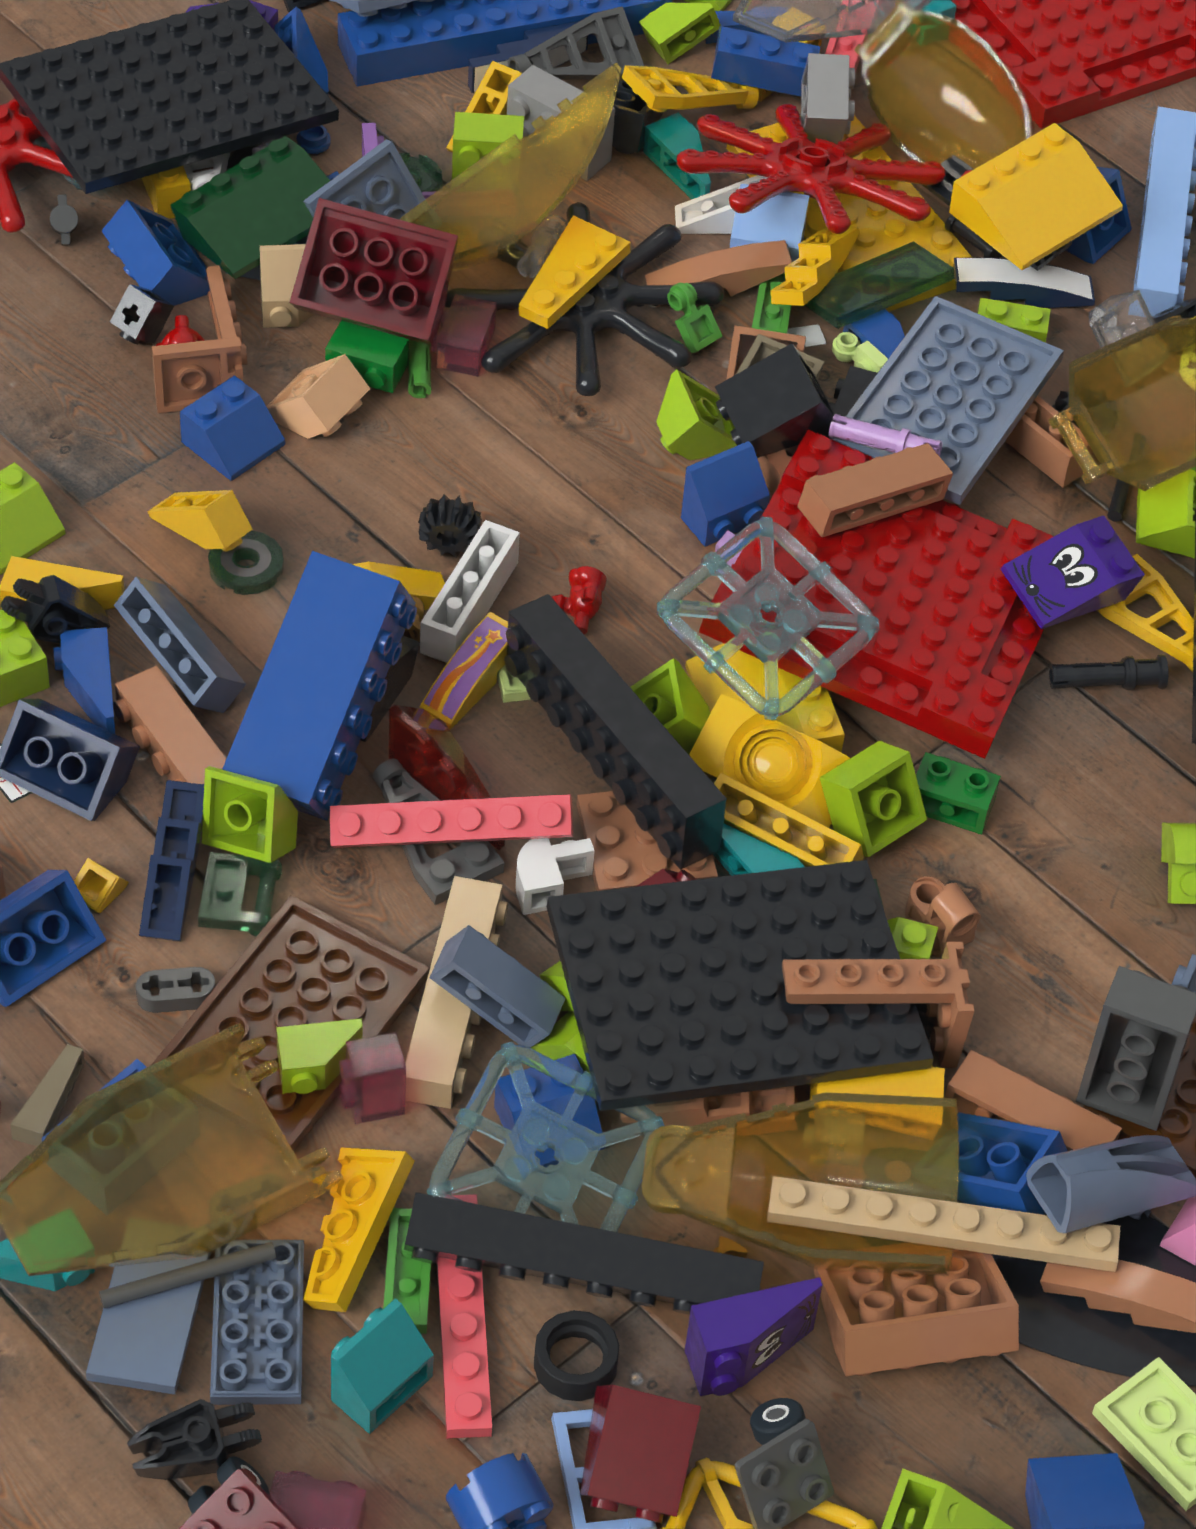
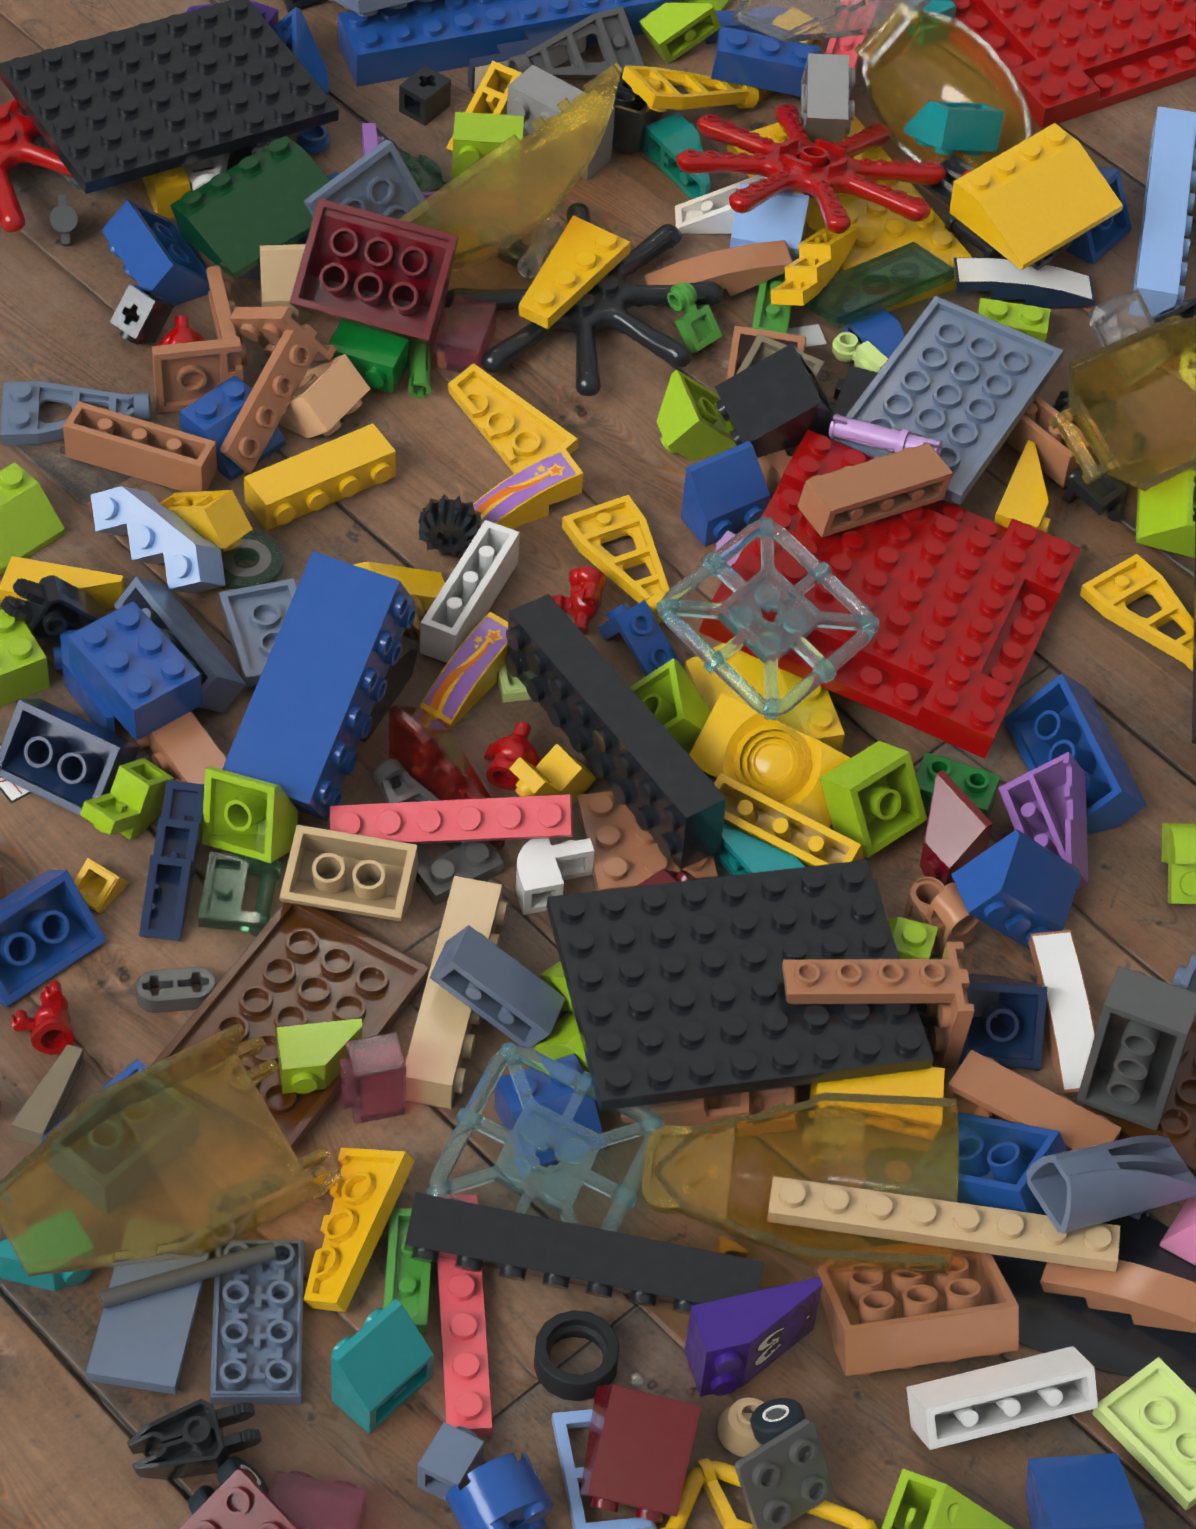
dark purple slope [1000,515,1145,629] -> none
black pin [1049,654,1169,690] -> none
none -> sand blue plate [0,381,151,445]
none -> red piece [11,980,74,1055]
none -> nougat brick [63,401,217,492]
none -> blue brick [67,601,202,741]
none -> lime brick [80,758,174,840]
none -> light blue brick [91,486,226,594]
none -> sand blue plate [219,578,297,687]
none -> nougat bracket [220,307,337,473]
none -> yellow brick [244,423,396,531]
none -> tan slope [279,825,419,922]
none -> black brick [399,66,451,126]
none -> sand blue brick [417,1422,484,1502]
none -> yellow wing [448,363,578,474]
none -> slope [473,449,583,529]
none -> red piece [484,722,544,791]
none -> yellow brick [509,744,597,804]
none -> yellow plate [562,495,678,624]
none -> blue bracket [597,600,682,677]
none -> tan cone [717,1397,764,1457]
none -> teal slope [904,101,1004,156]
none -> white brick [906,1346,1098,1450]
none -> slope [920,770,993,886]
none -> blue slope [951,829,1081,950]
none -> dark blue slope [958,974,1048,1069]
none -> yellow slope [994,440,1051,533]
none -> medium lavender wedge [998,752,1089,890]
none -> blue slope [1004,673,1147,835]
none -> white slope [1028,930,1095,1097]
none -> black bracket [1063,461,1127,515]

